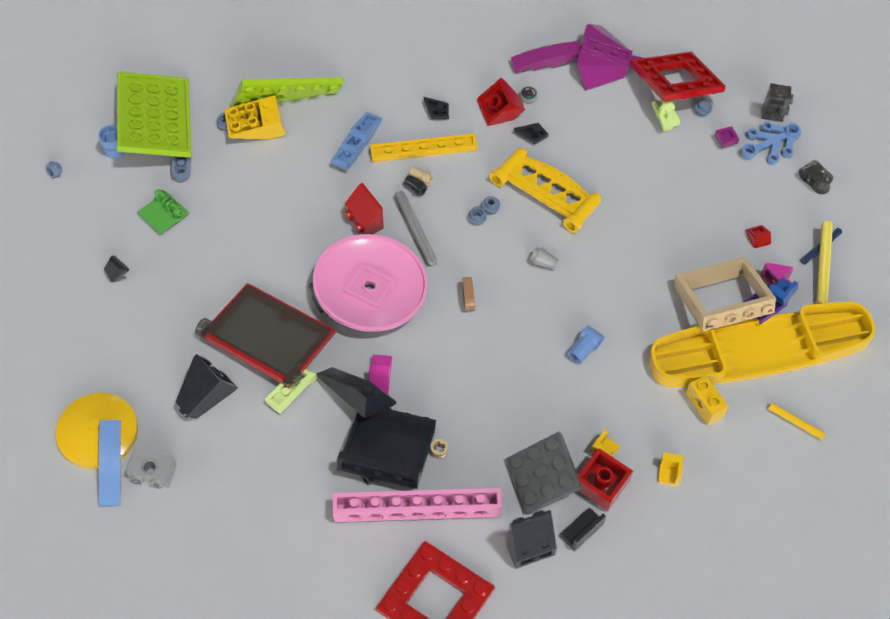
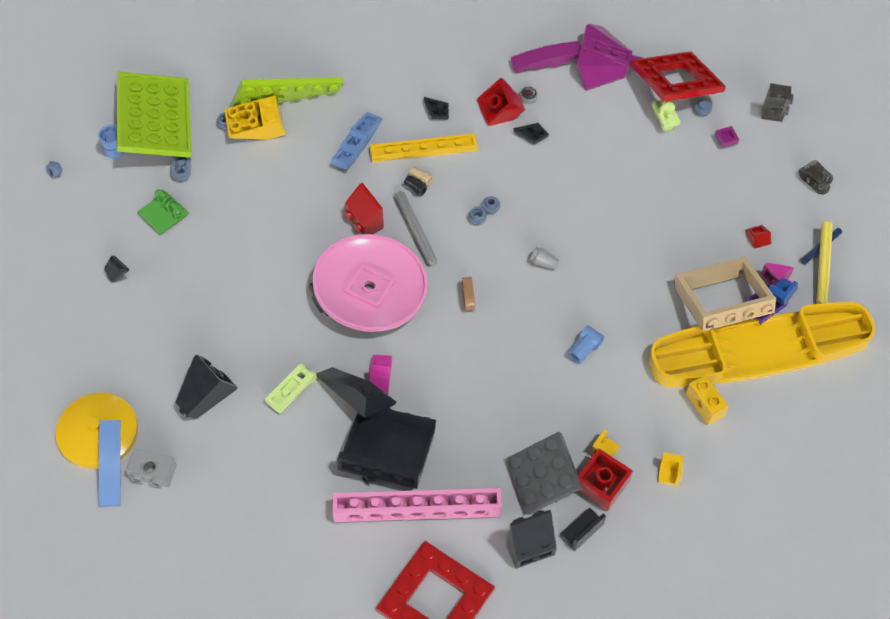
clear smoke door [195,283,336,388] -> none
tan bush [430,438,449,459] -> none
yellow piece [489,147,602,233] -> none
medium blue plant [741,121,801,165] -> none
yellow bar [768,403,826,440] -> none

